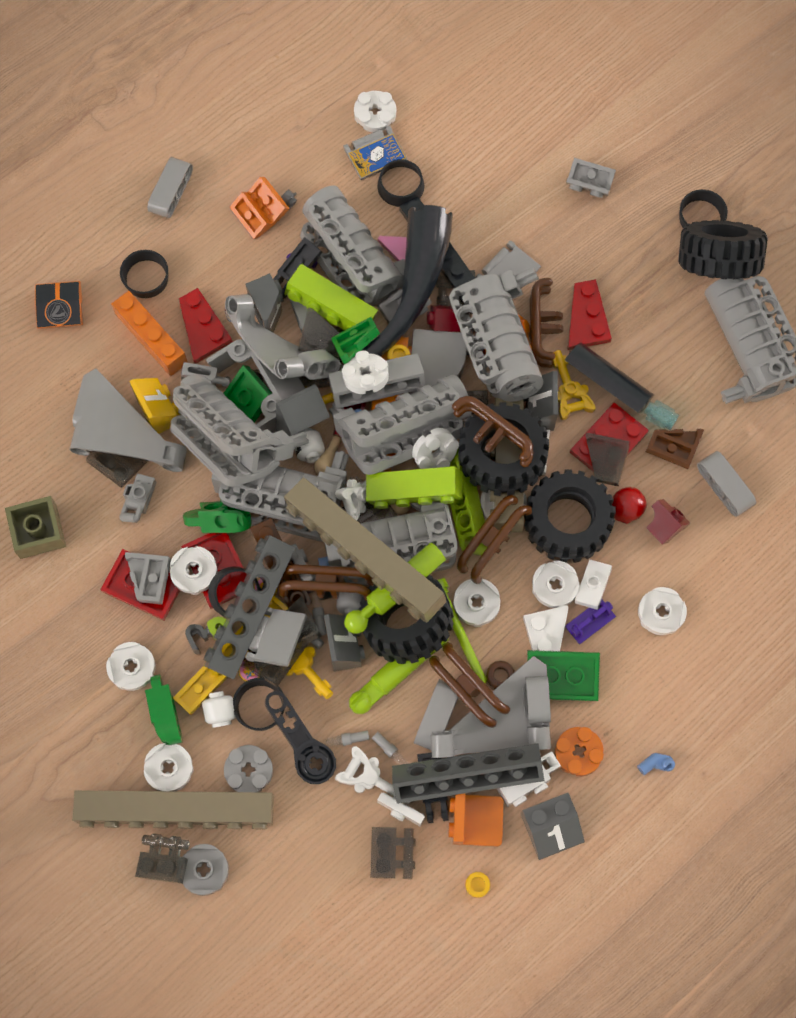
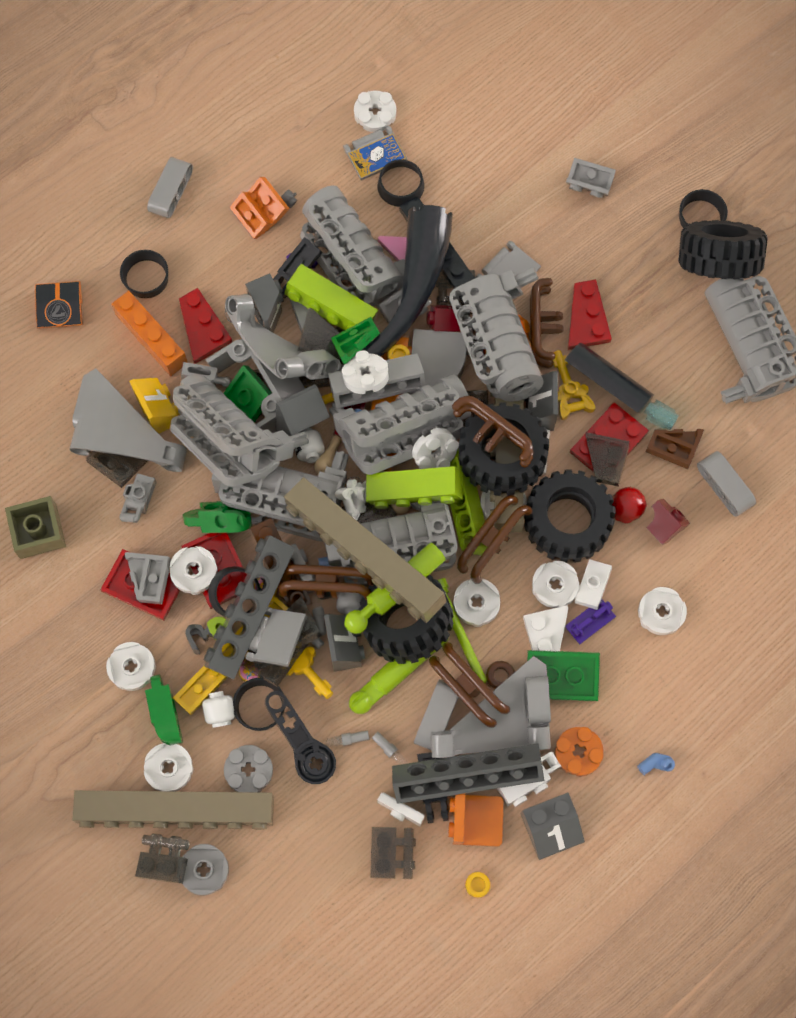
white piece [335,746,410,804] -> none

